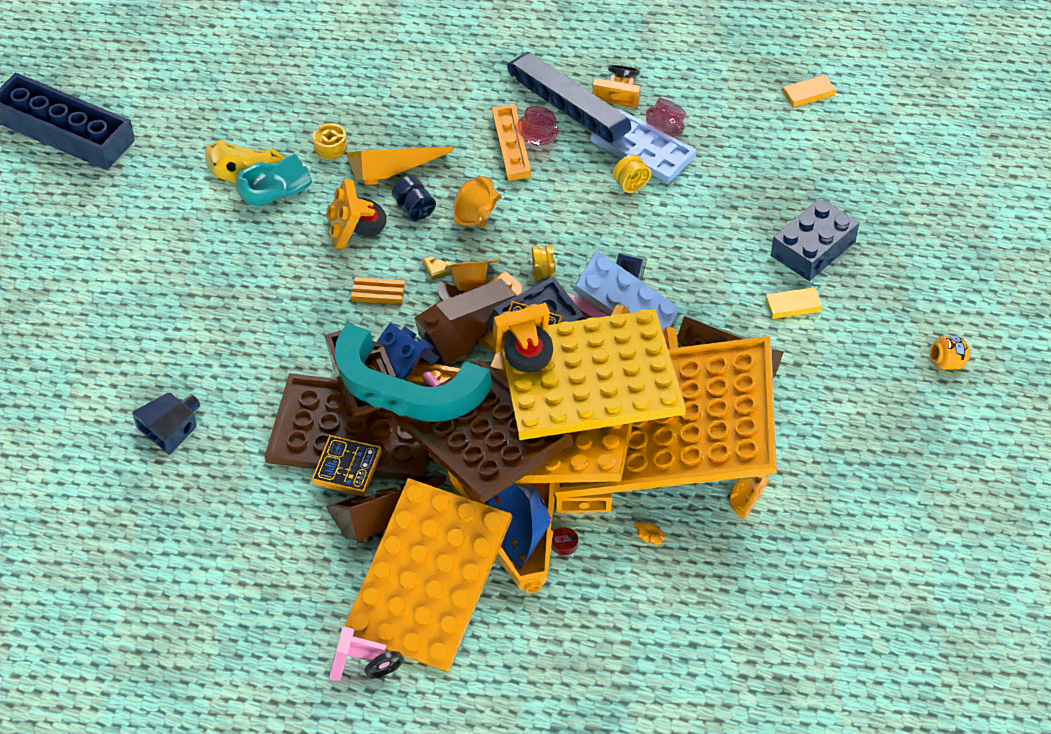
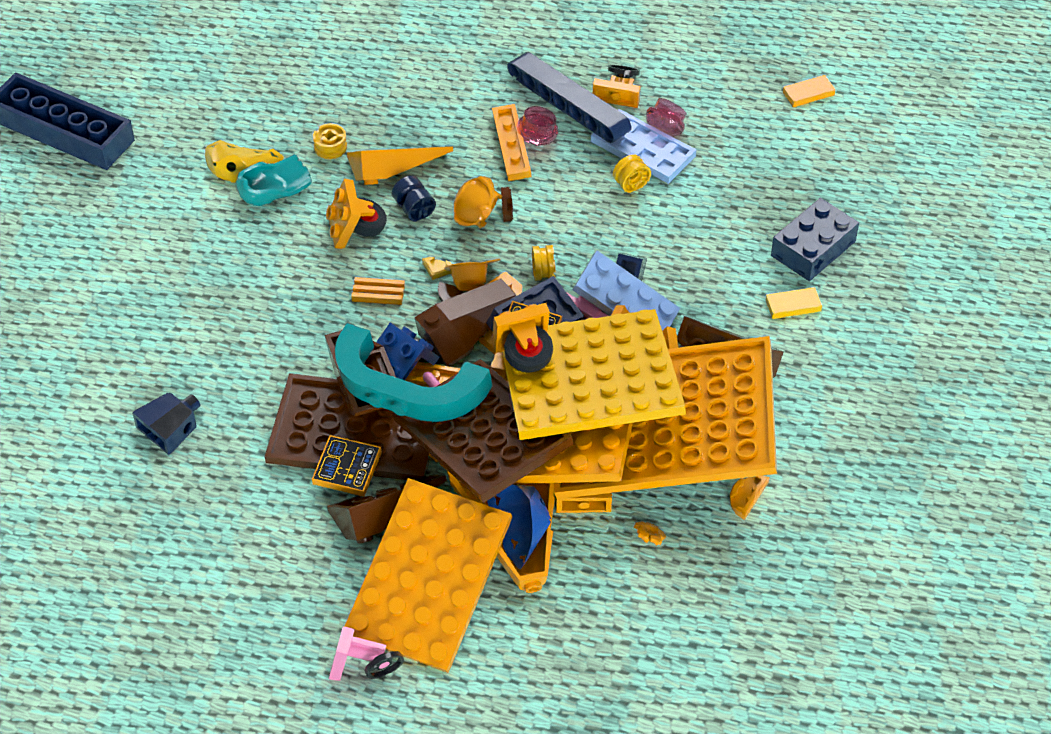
dark red tile [551,527,578,555] -> none
light orange head [929,336,971,370] -> none
none -> reddish brown tile [501,187,513,222]

